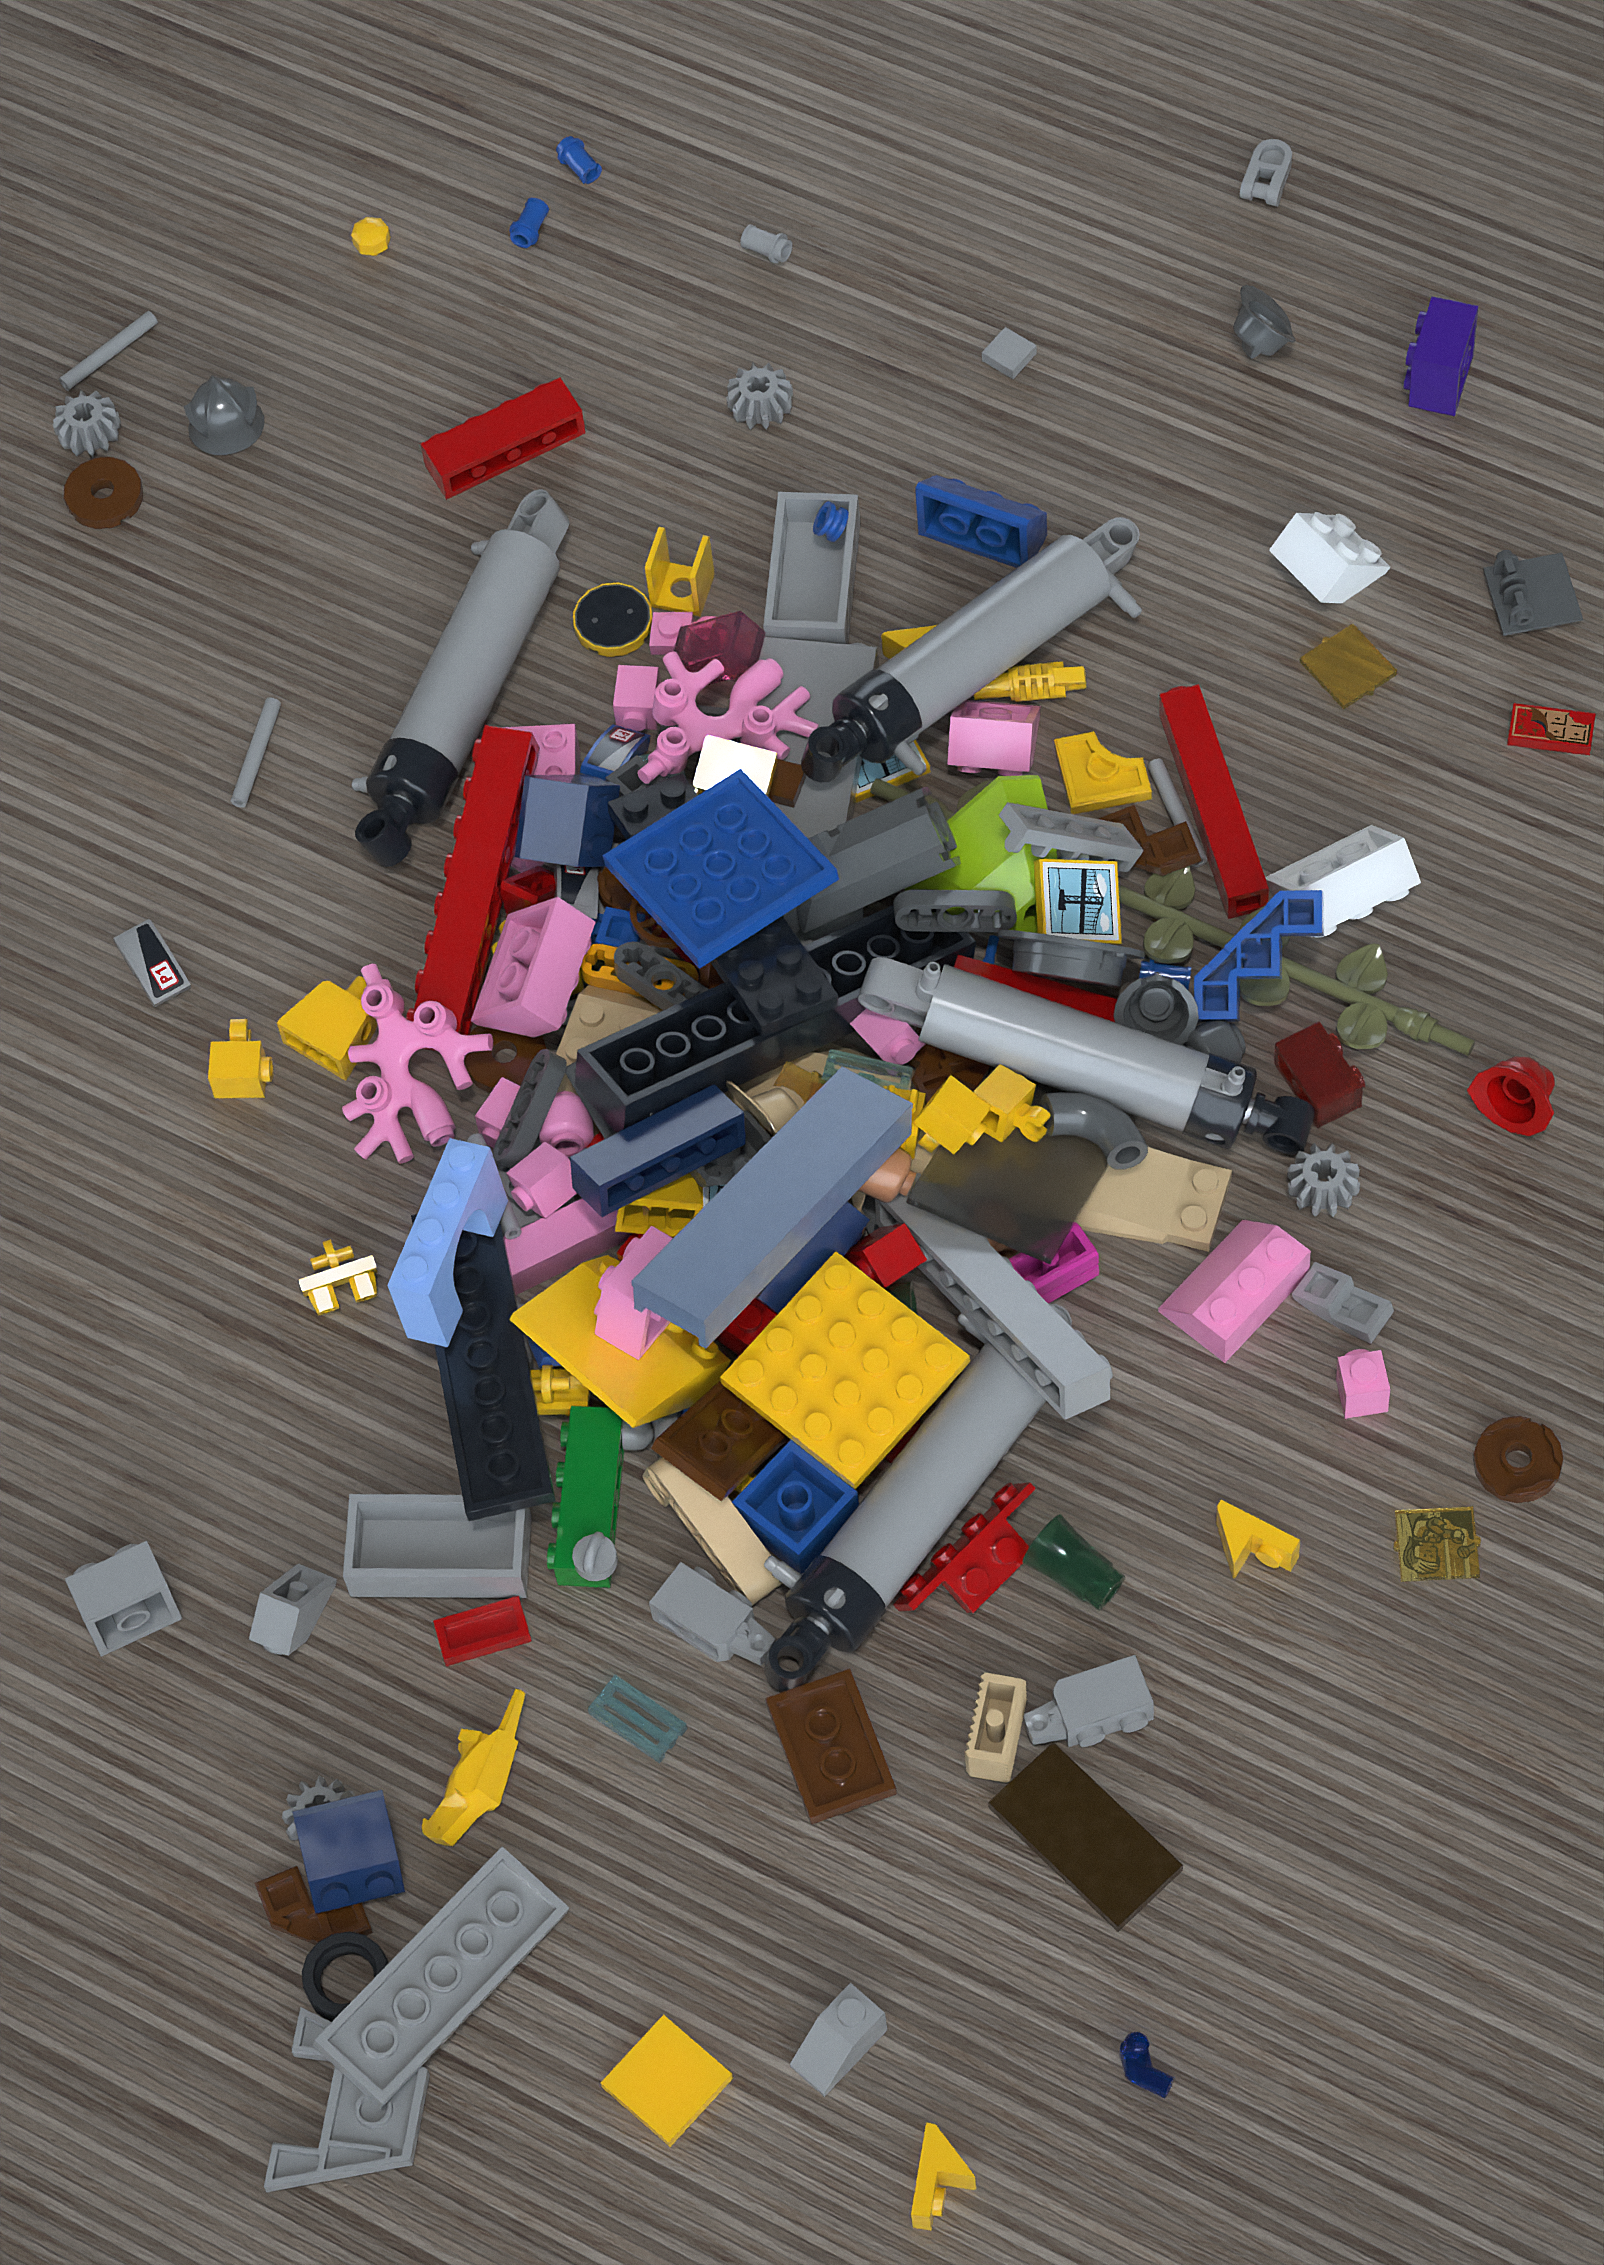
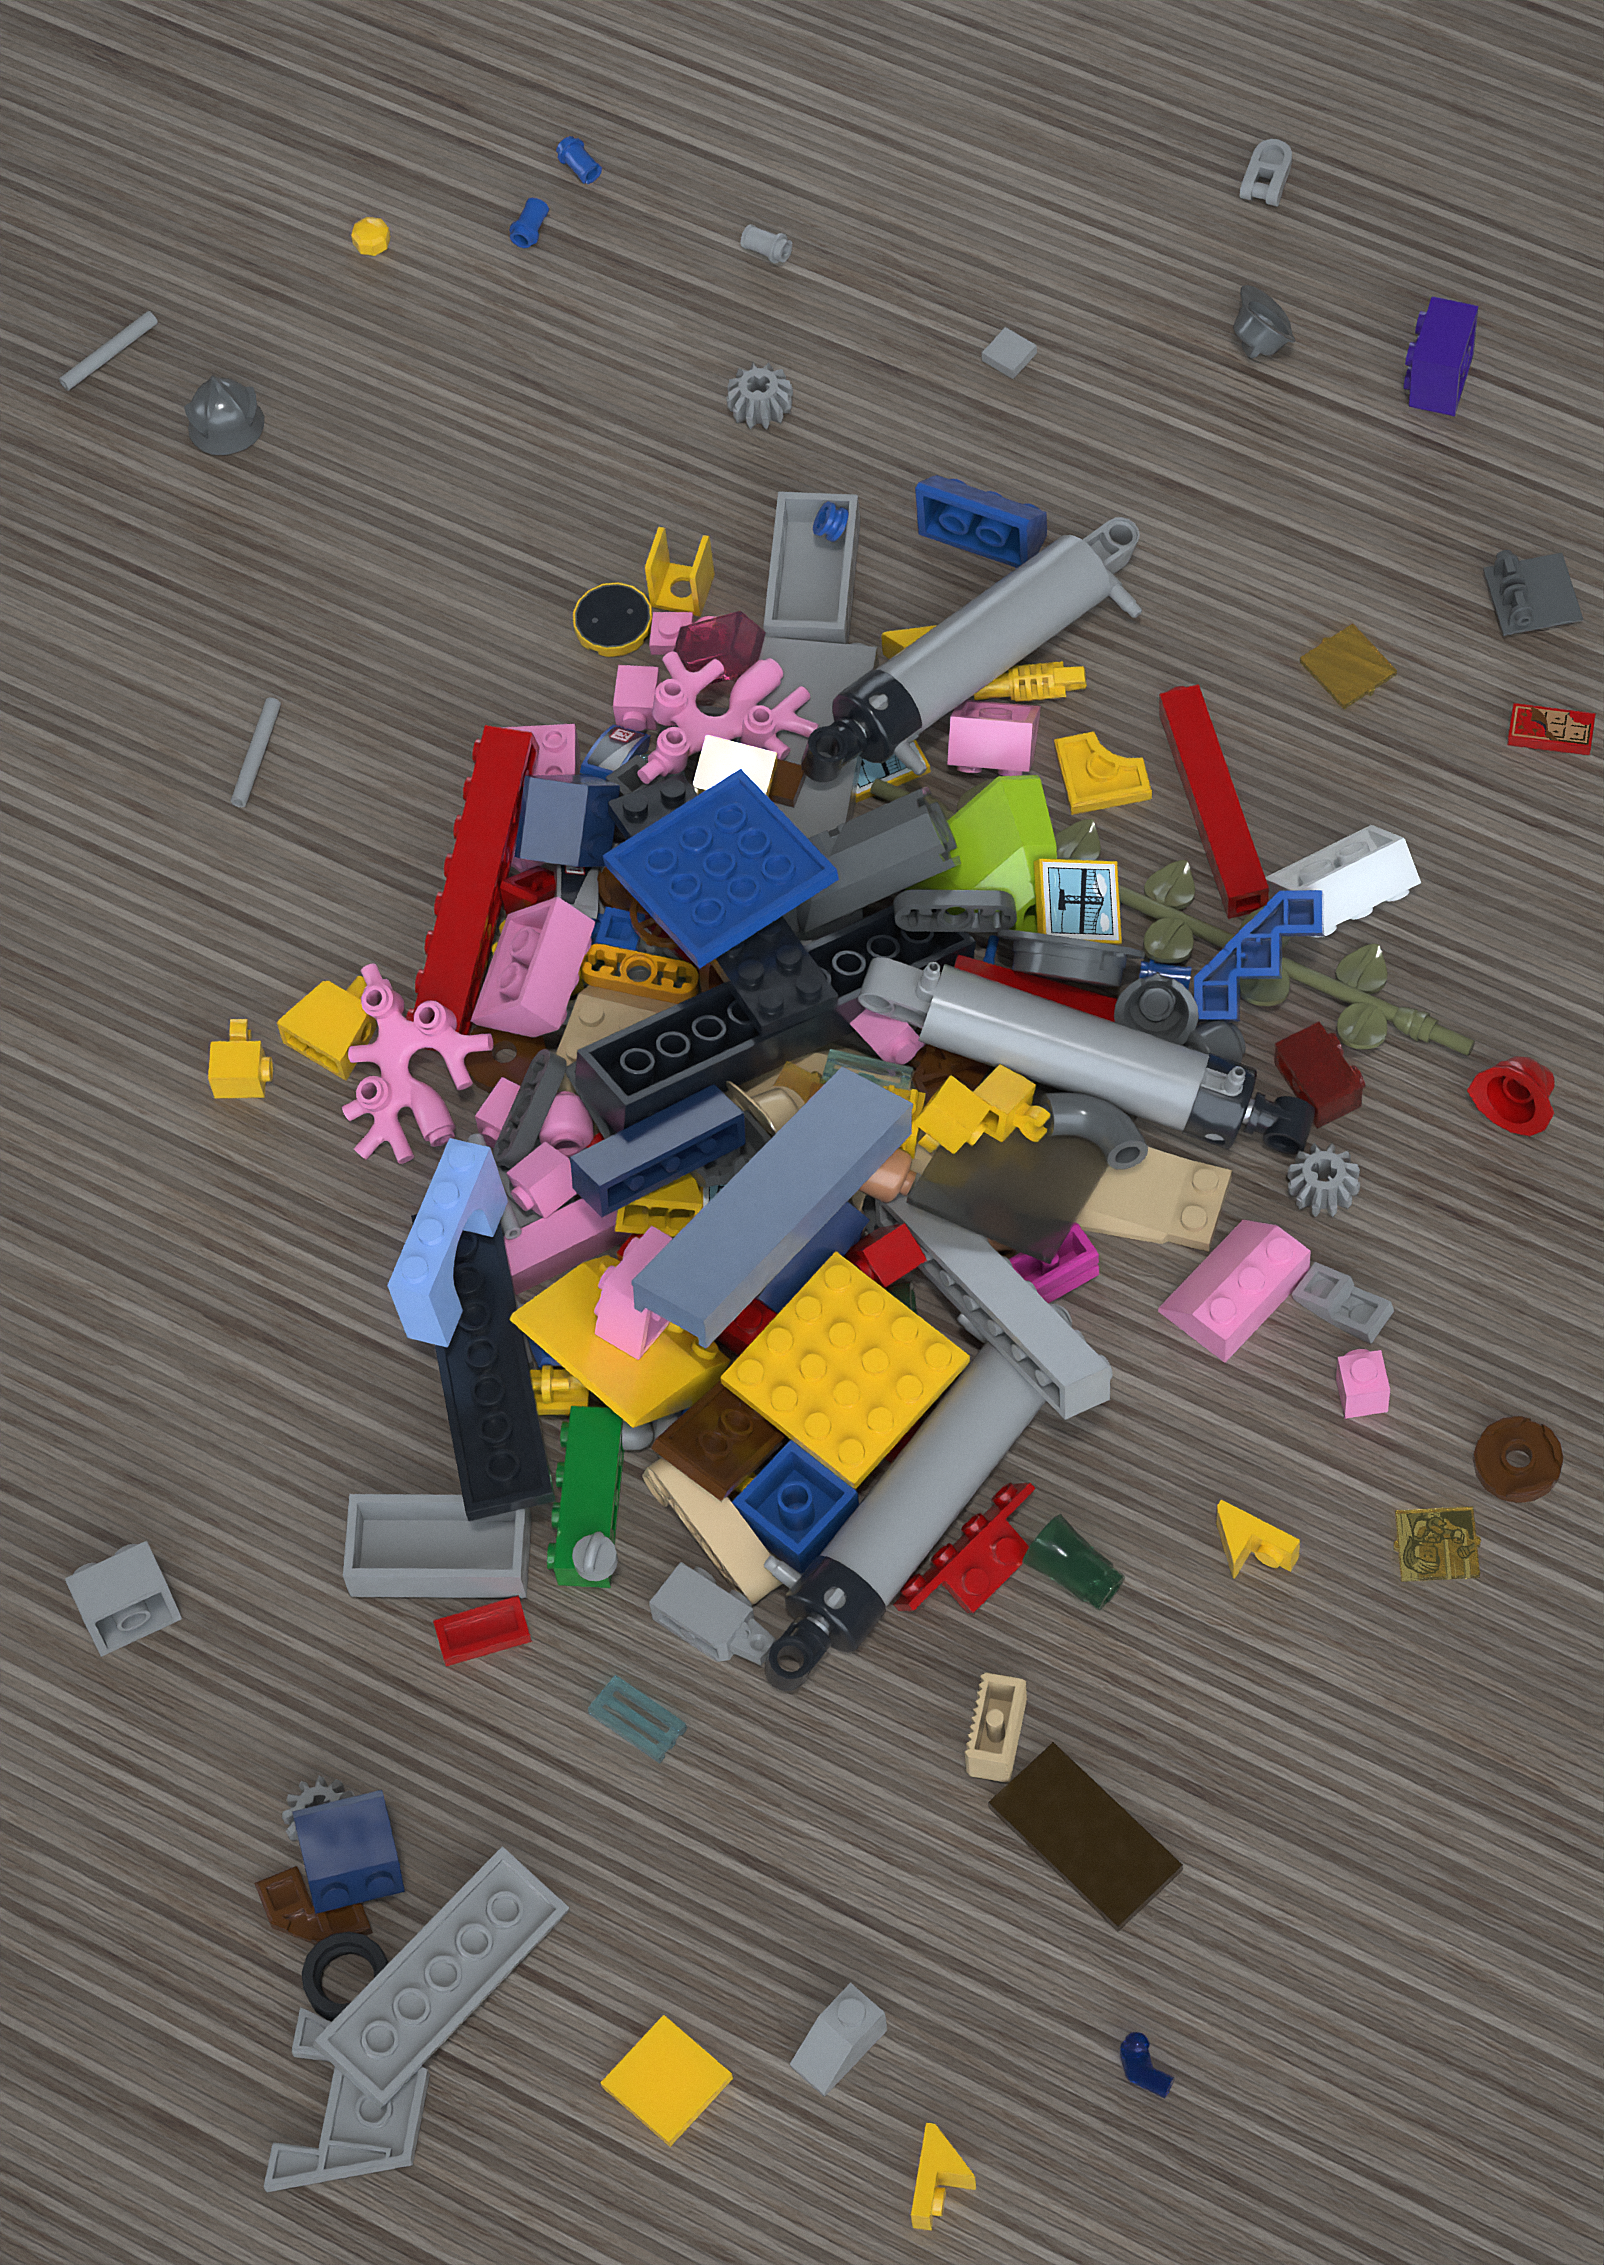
light grey gear [53,390,121,457] -> none
reddish brown tile [64,457,143,529] -> none
slope [113,919,191,1008] -> none
light grey slope [249,1564,337,1656] -> none
hips [299,1239,378,1316] -> none
light grey piece [352,489,570,867] -> none
red brick [420,377,586,500] -> none
yellow animal [422,1689,526,1847] -> none
dark grey beam [614,942,709,1010] -> none
reddish brown plate [765,1668,897,1825] -> none
light grey hinge [999,802,1144,872] -> none
light grey hinge [1024,1655,1154,1748] -> none
reddish brown tile [1098,805,1202,876] -> none
light grey piece [1147,758,1208,867] -> none
white slope [1269,512,1390,603] -> none

